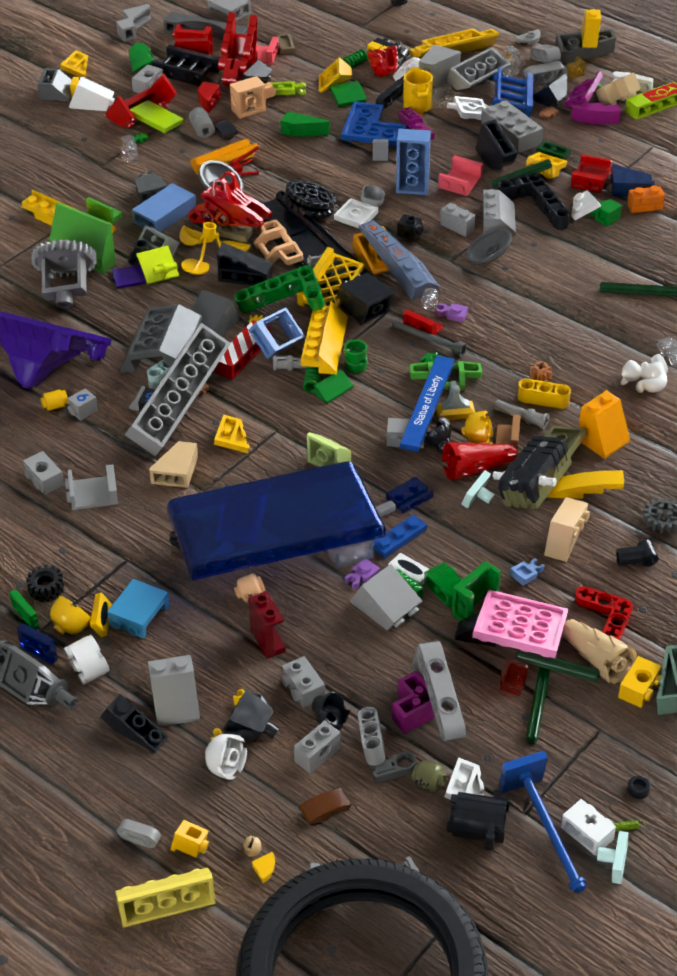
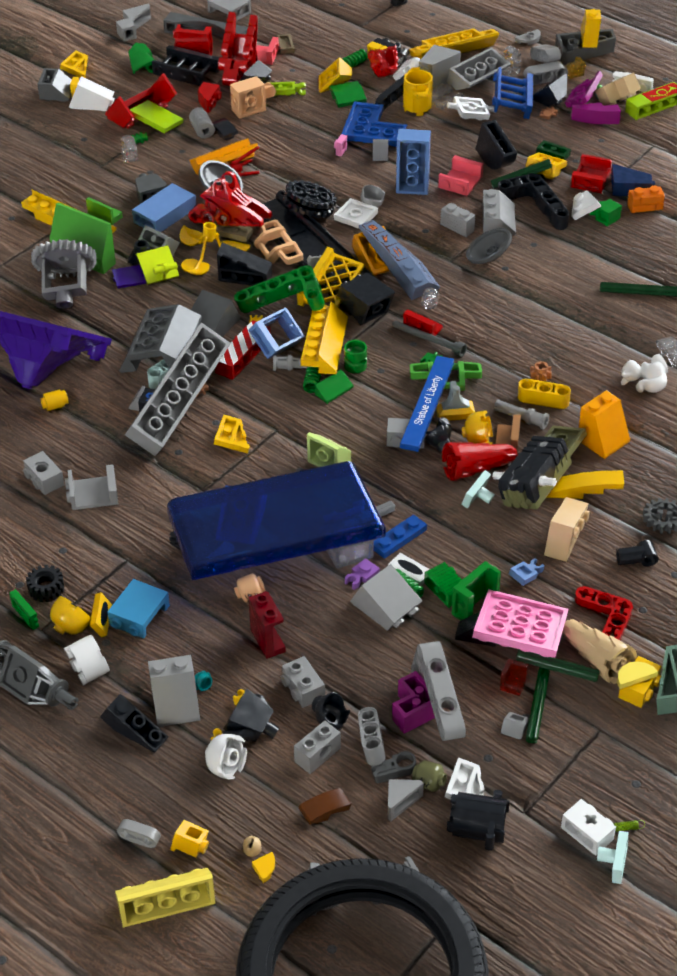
clear blue plate [17,623,58,665] -> none
light grey brick [68,388,98,421] -> none
light grey brick [131,65,163,93] -> none
tan slope [149,441,198,488] -> none
green slope [280,111,330,137] -> none
clear blue plate [386,476,433,514] -> none
black brick [397,214,424,241] -> none
magenta slope [398,107,435,140] -> none
medium lavender plate [436,303,468,323] -> none
light grey brick [481,100,543,154] -> none
blue tile [498,751,586,893] -> none
black tile [627,776,651,799] -> none
none -> teal plate [195,671,213,691]
none -> bright pink plate [334,134,347,156]
none -> light grey slope [388,779,424,821]
none -> light grey slope [501,712,529,739]
none -> light yellow tile [617,661,658,689]

